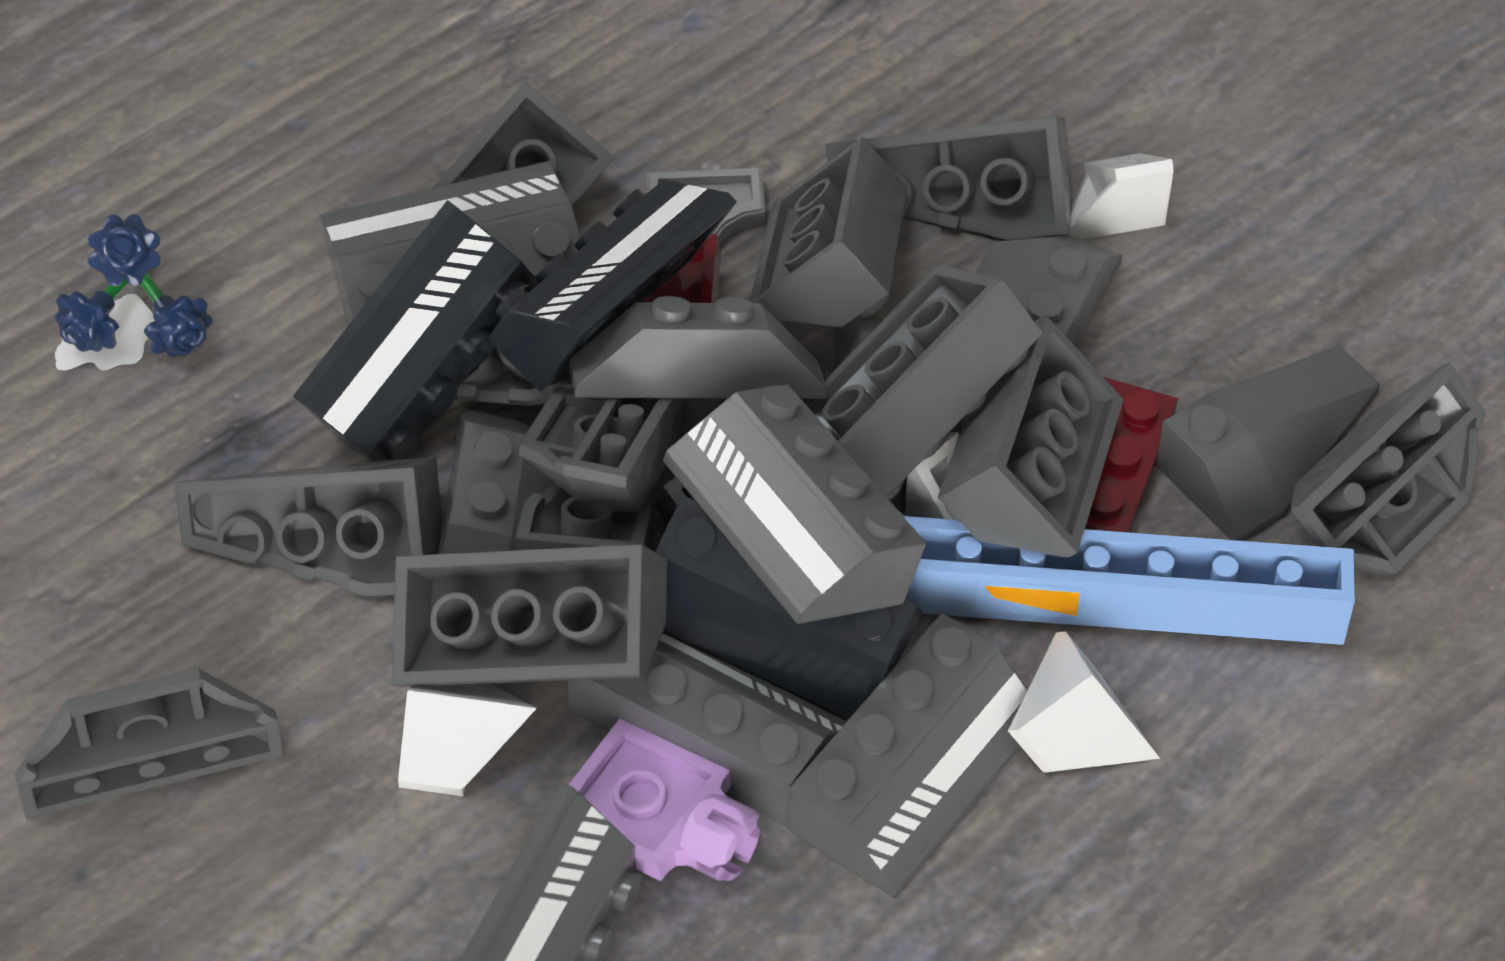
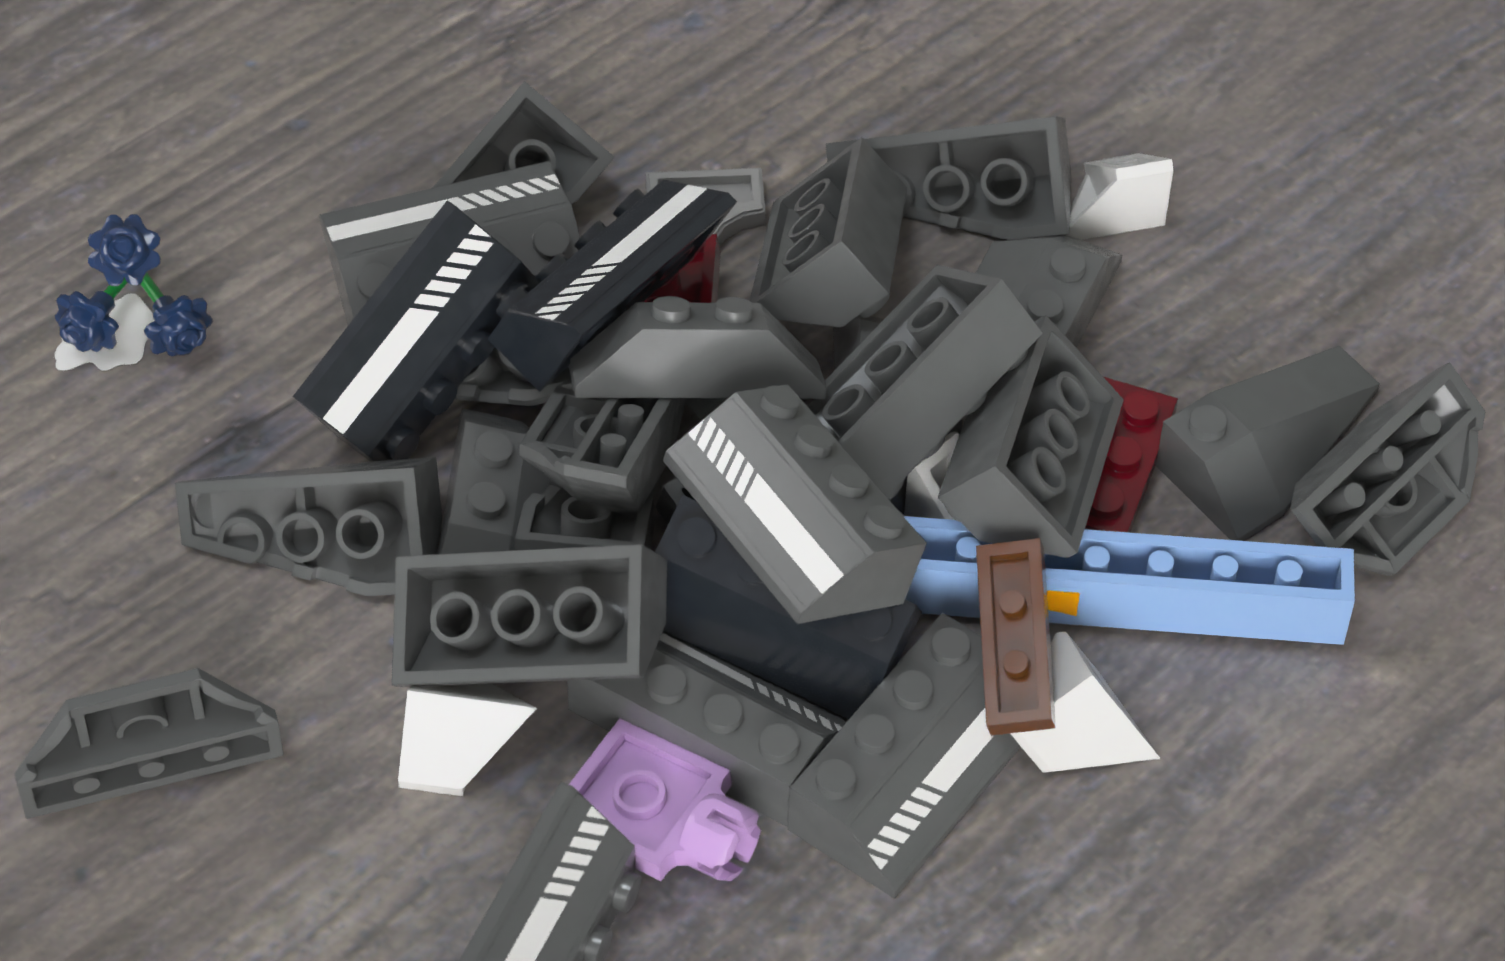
none -> reddish brown plate [976,538,1056,736]

